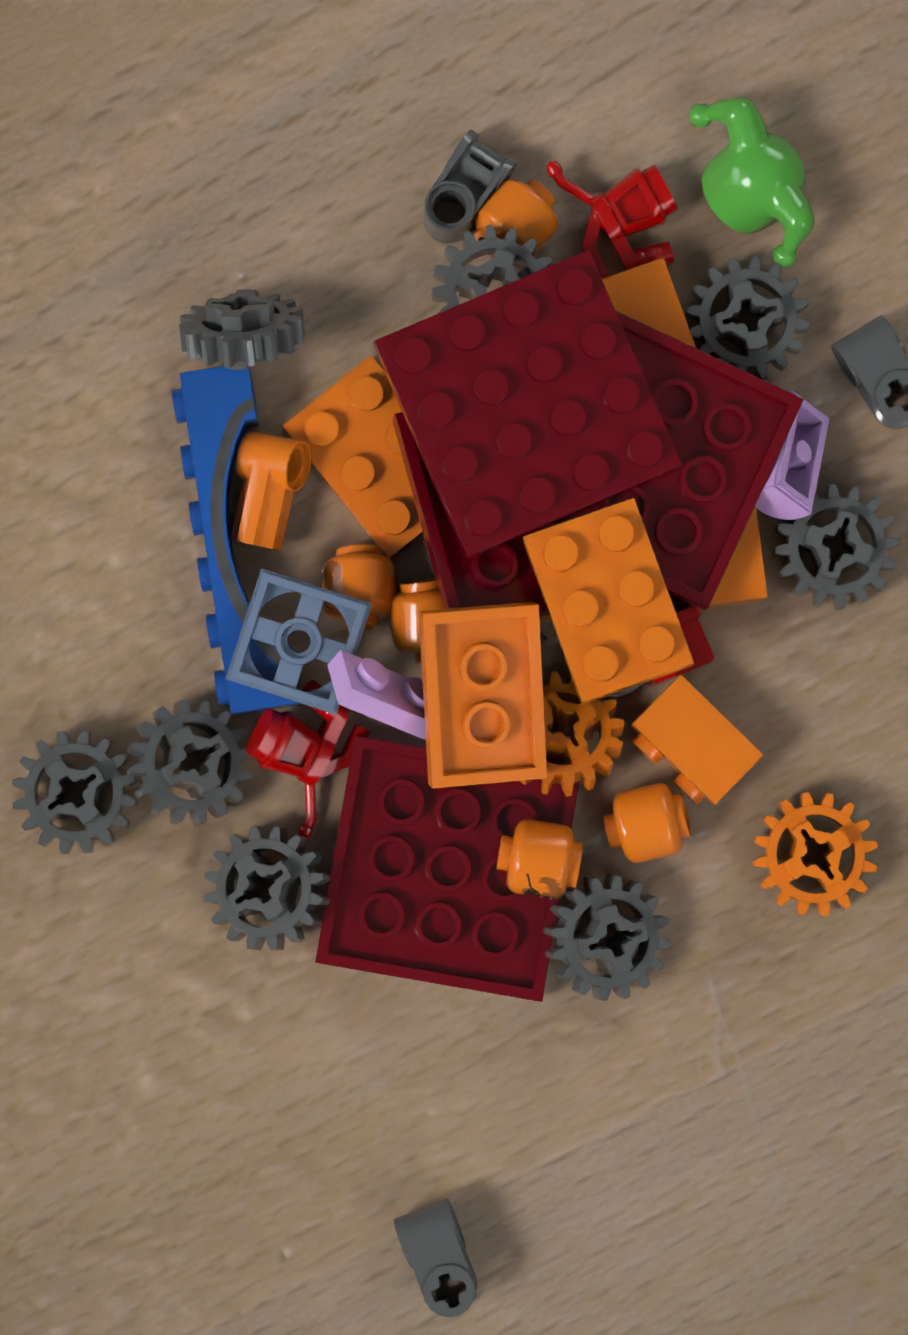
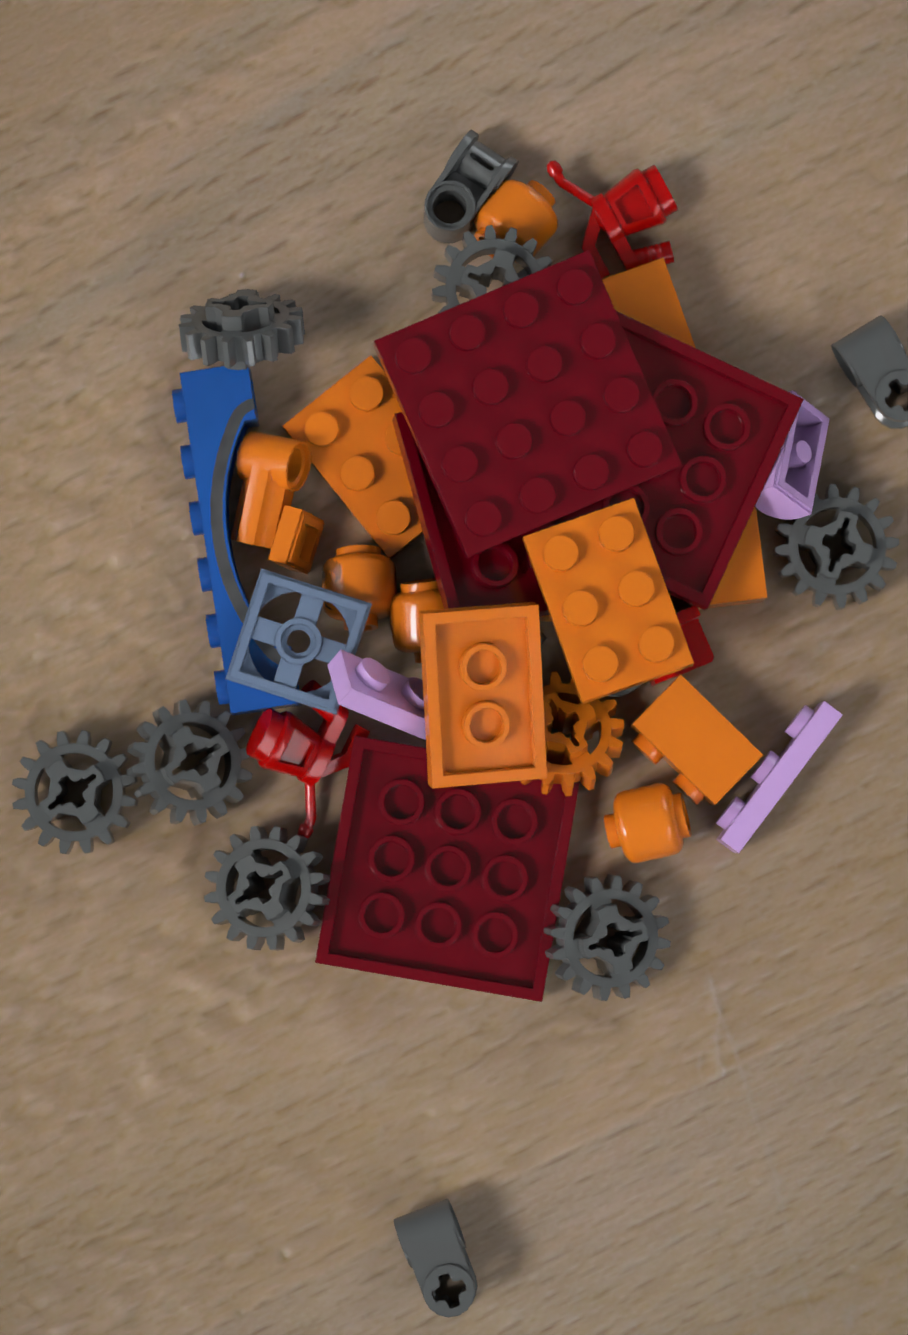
orange head [496,819,583,899] -> none
dark grey gear [685,256,810,380] -> none
bright green piece [689,97,815,268] -> none
orange gear [752,792,878,916] -> none
none -> orange tile [268,505,325,575]
none -> lavender plate [716,701,843,853]

